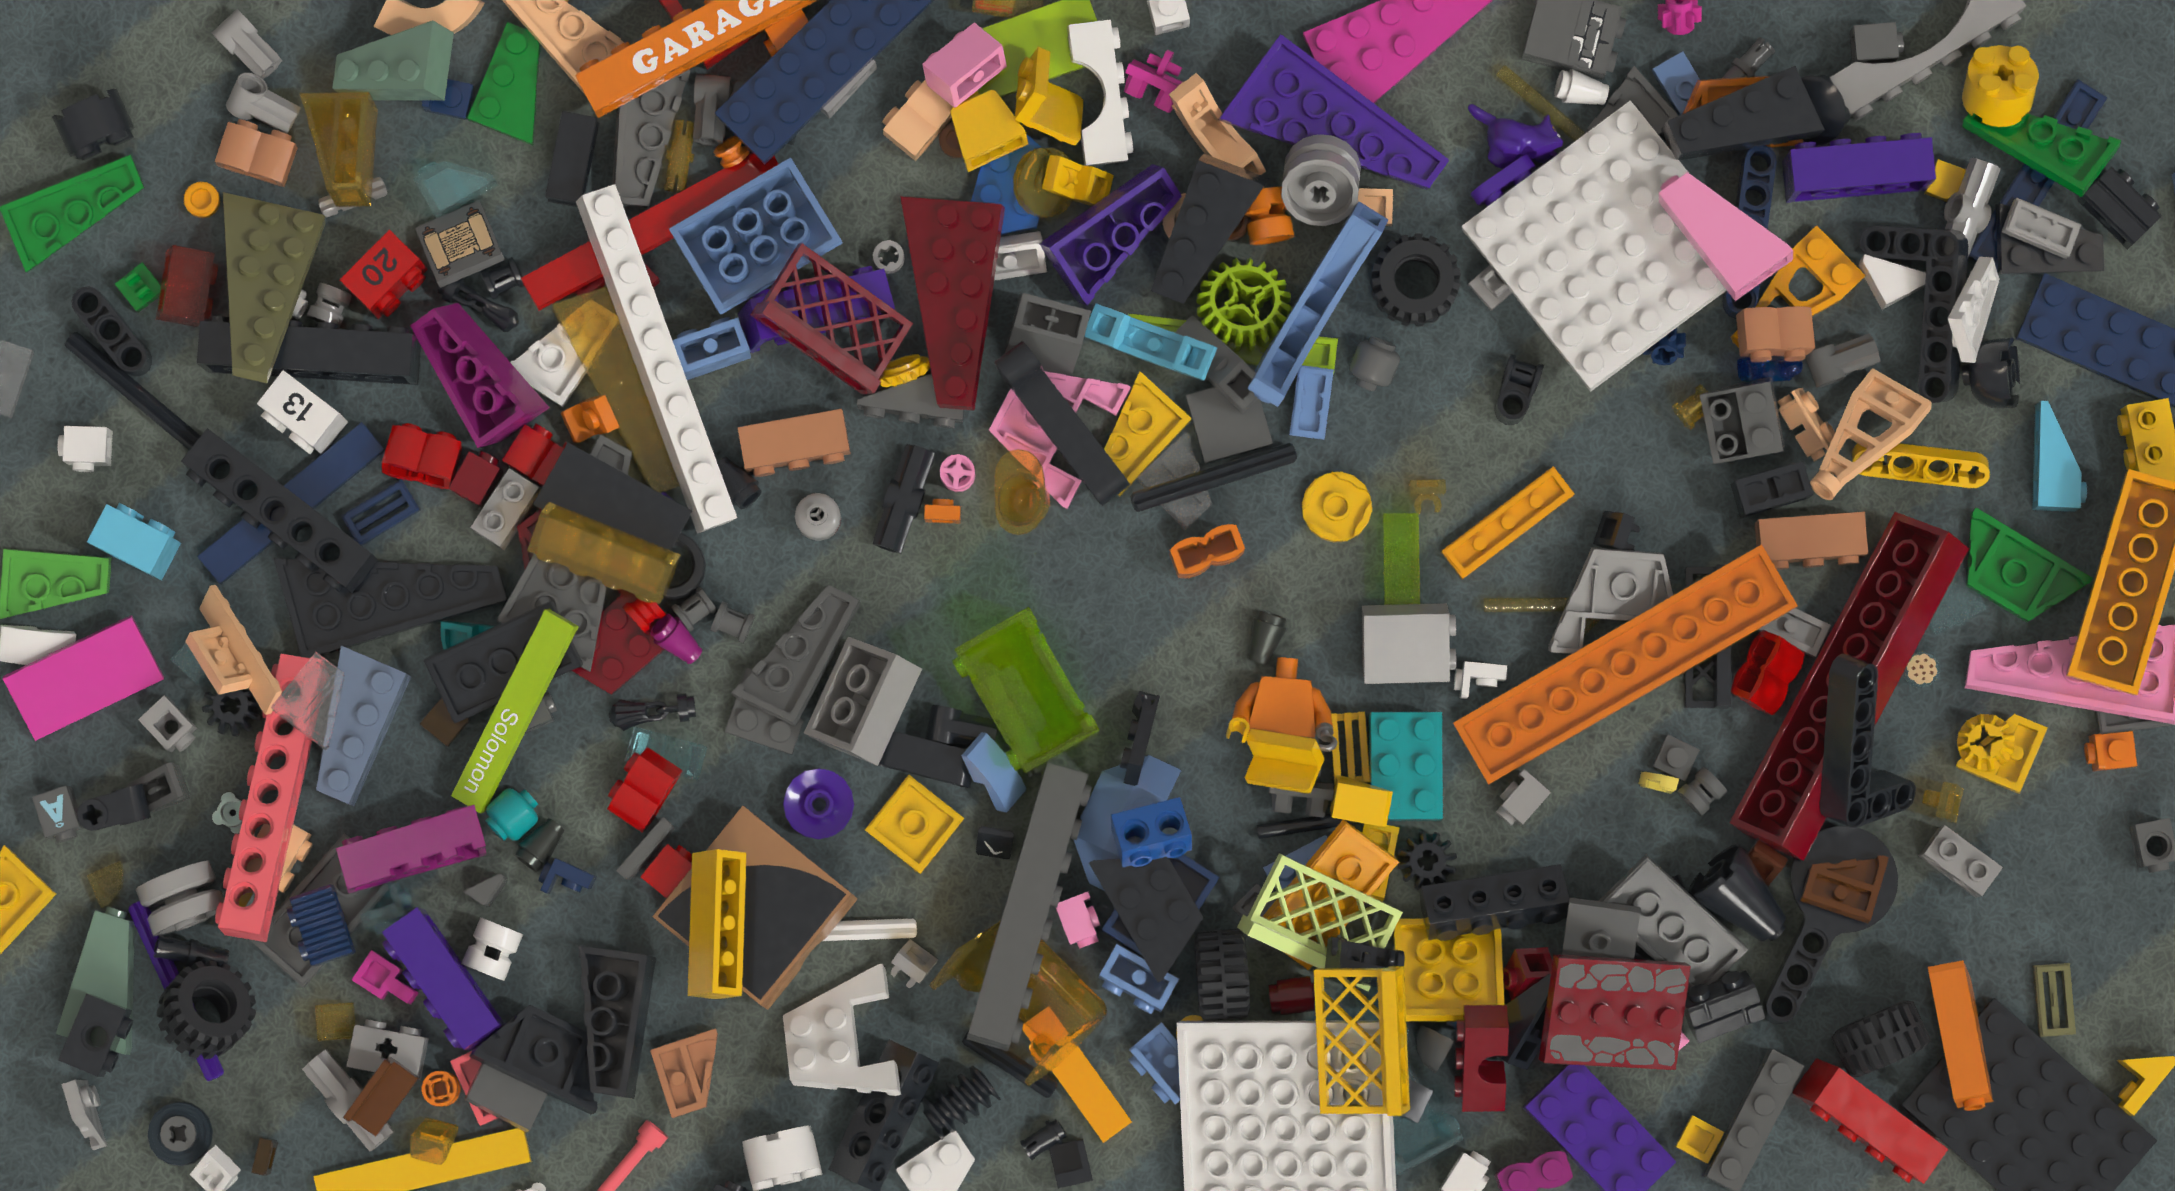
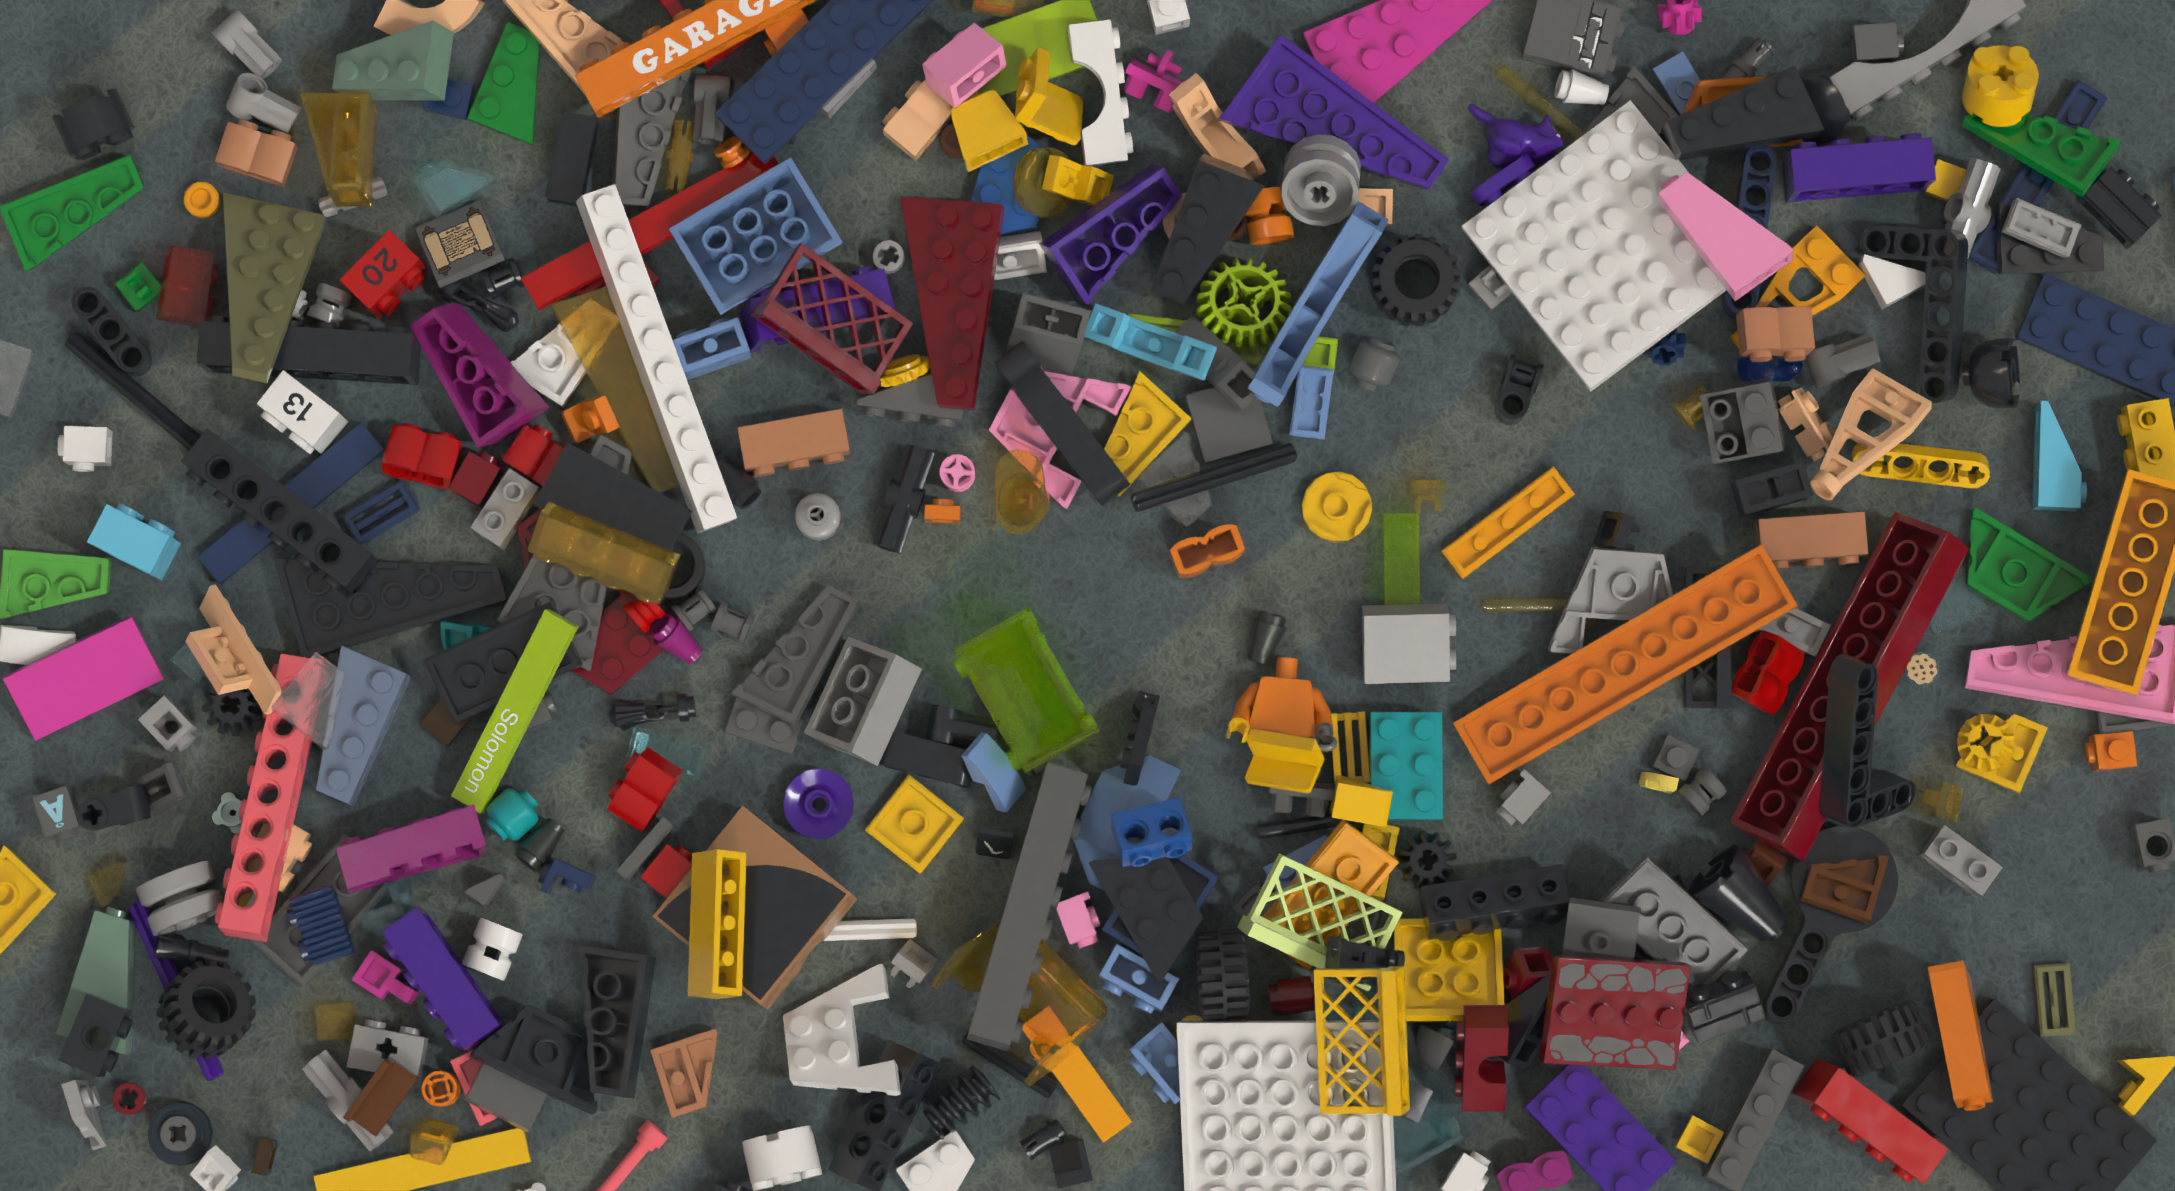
white bracket [1454,661,1507,699] -> none
white wing [1948,257,2000,363] -> none
none -> dark red bush [112,1083,147,1115]

